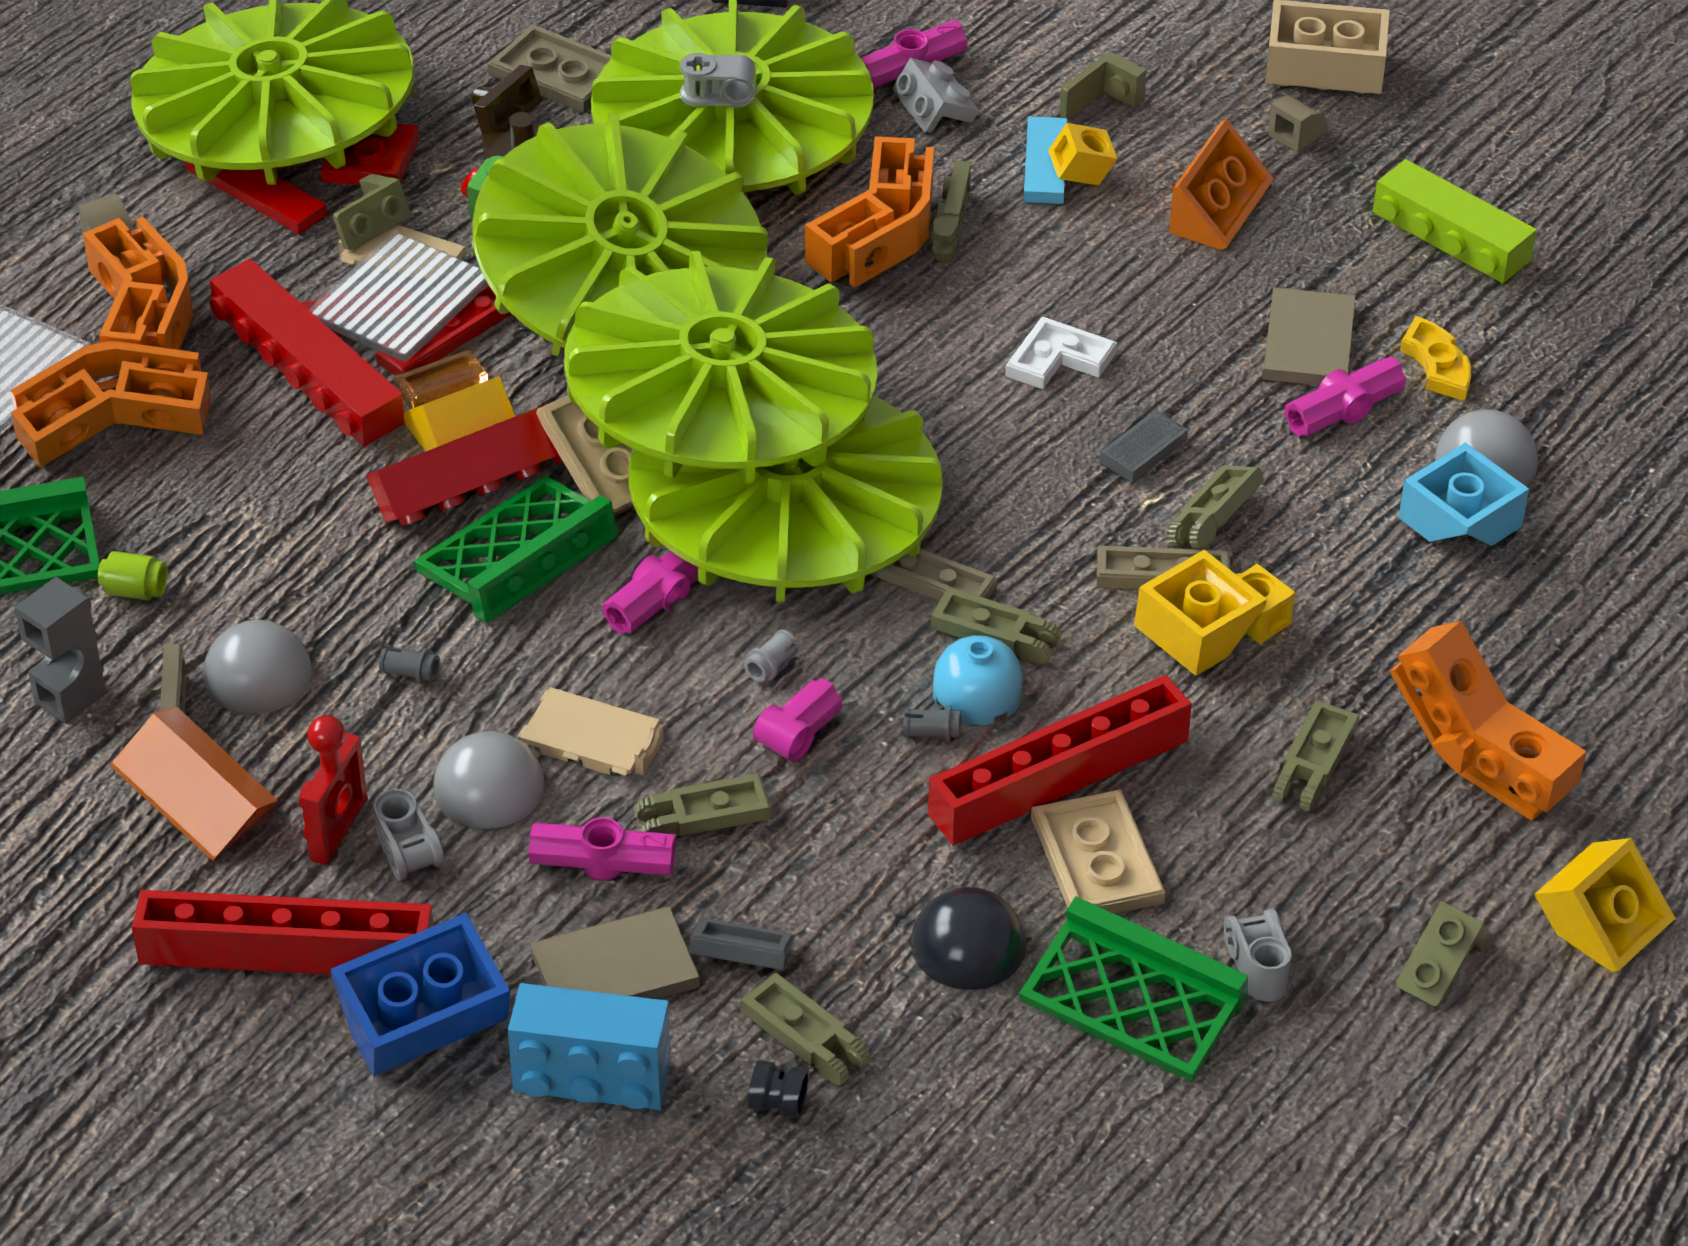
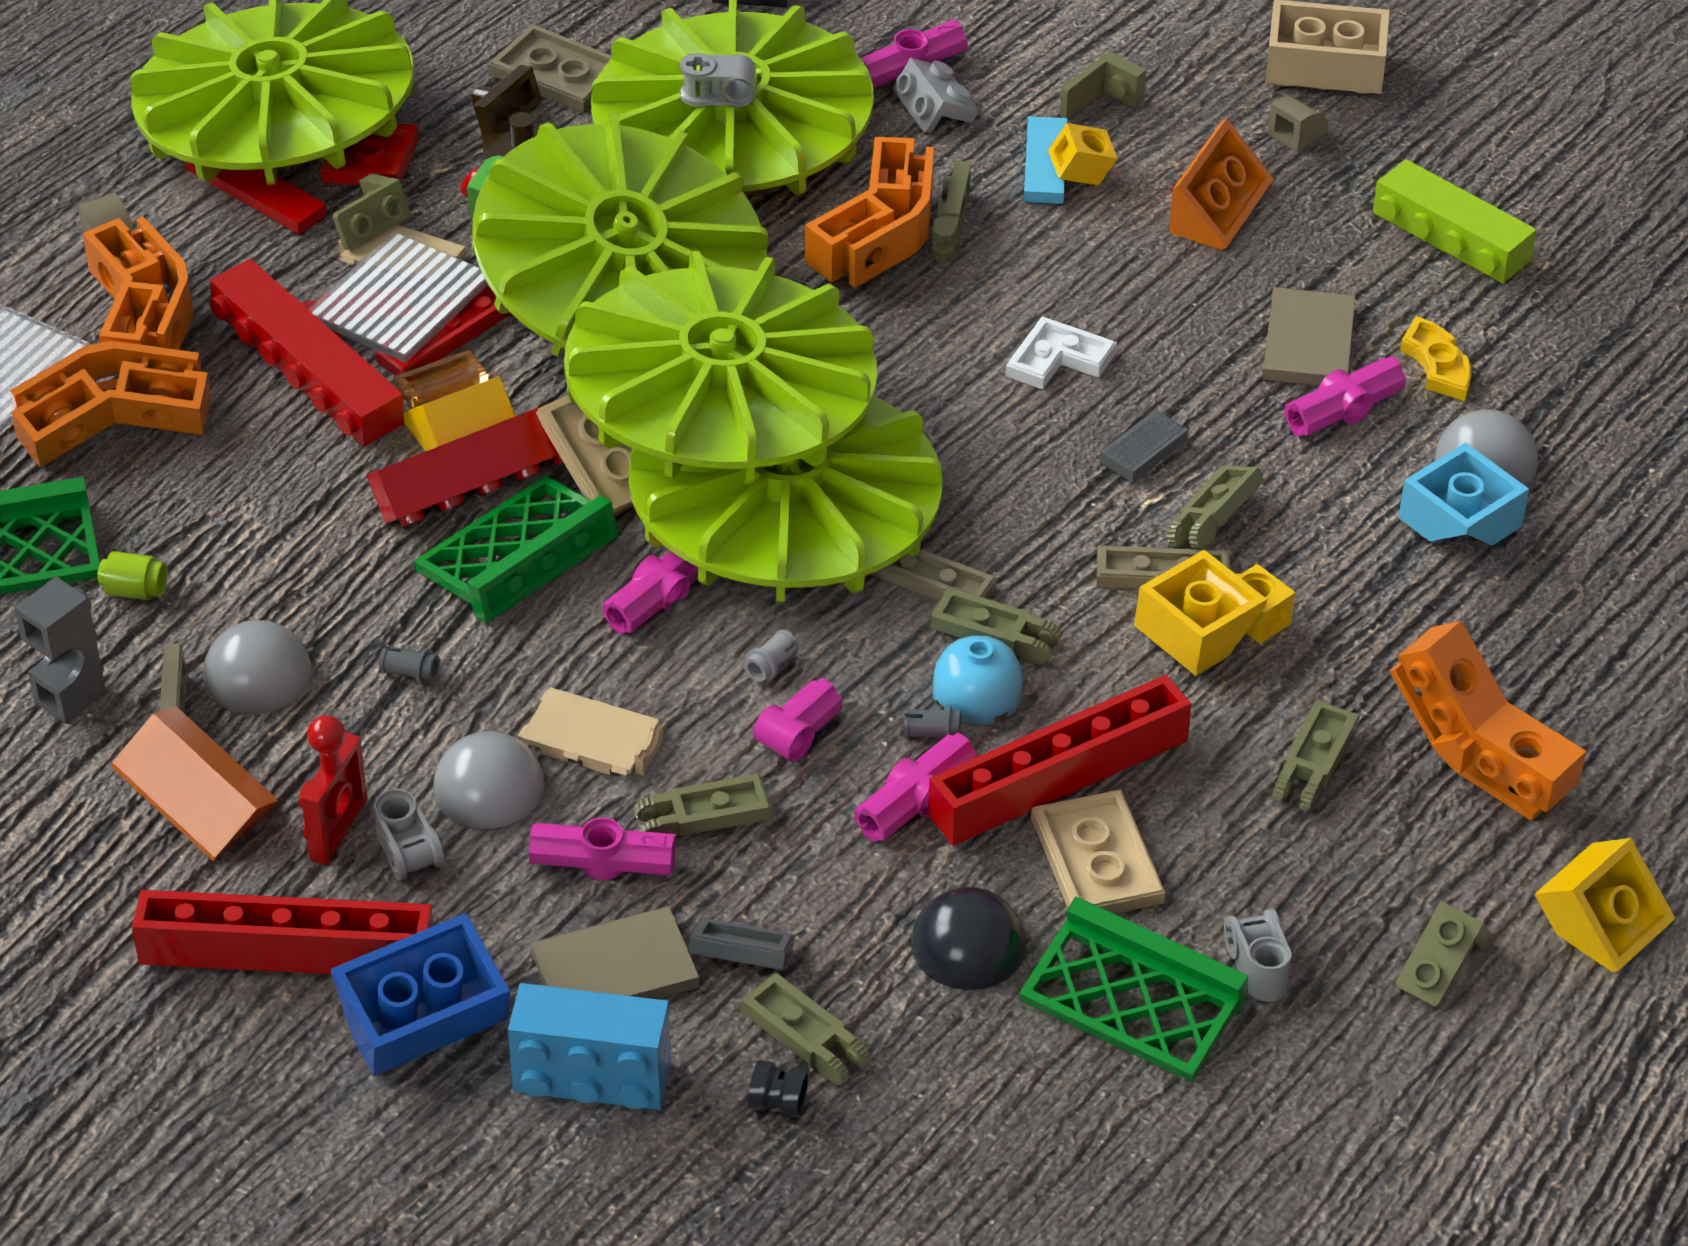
none -> dark pink piece [854,732,978,842]

